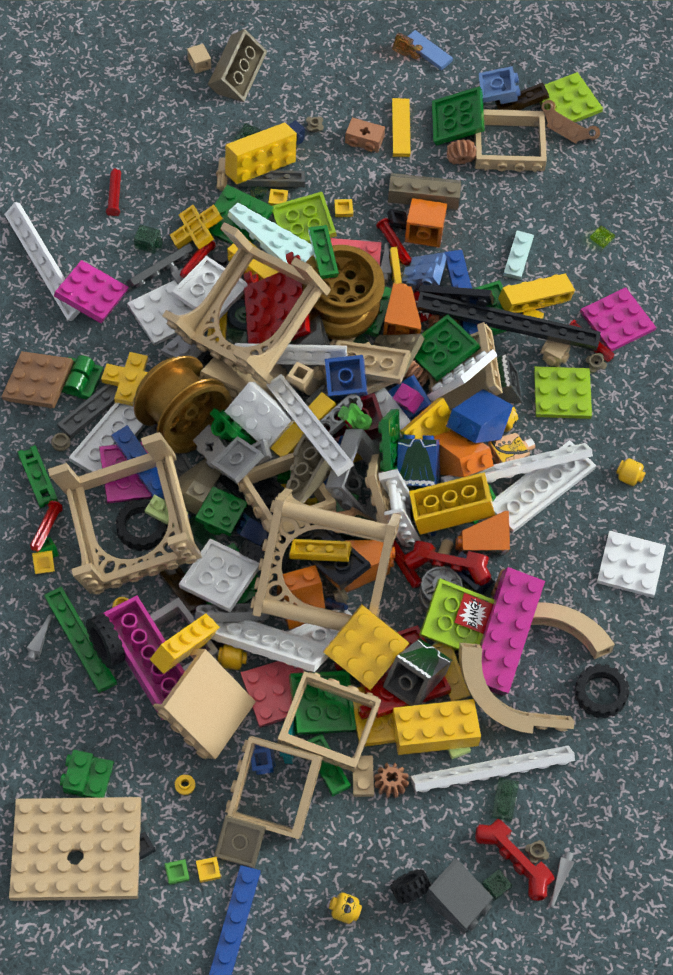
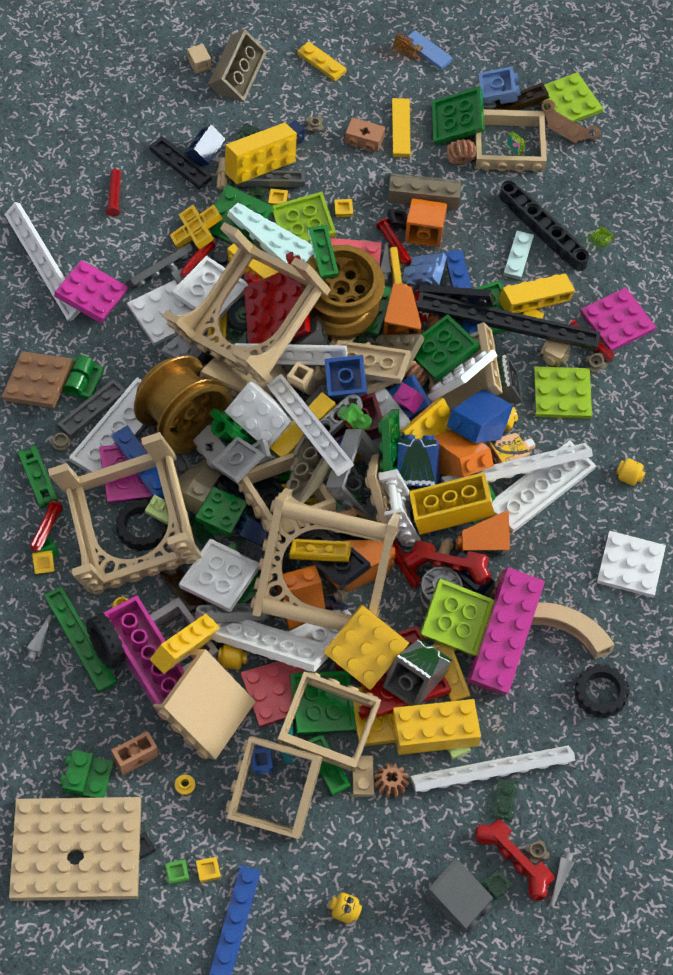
yellow plate [101,352,148,406] -> none
clear green brick [134,225,163,254] -> none
dark tan plate [214,815,266,868] -> none
black tyre [390,869,431,904] -> none
sticker [454,593,493,634] -> none
tan arch [459,643,575,734] -> none
none -> nougat brick [111,731,158,776]
none -> black plate [149,136,212,190]
none -> brick [185,124,225,166]
none -> yellow plate [297,41,347,81]
none -> black beam [499,180,589,271]
none -> tile [507,131,525,155]

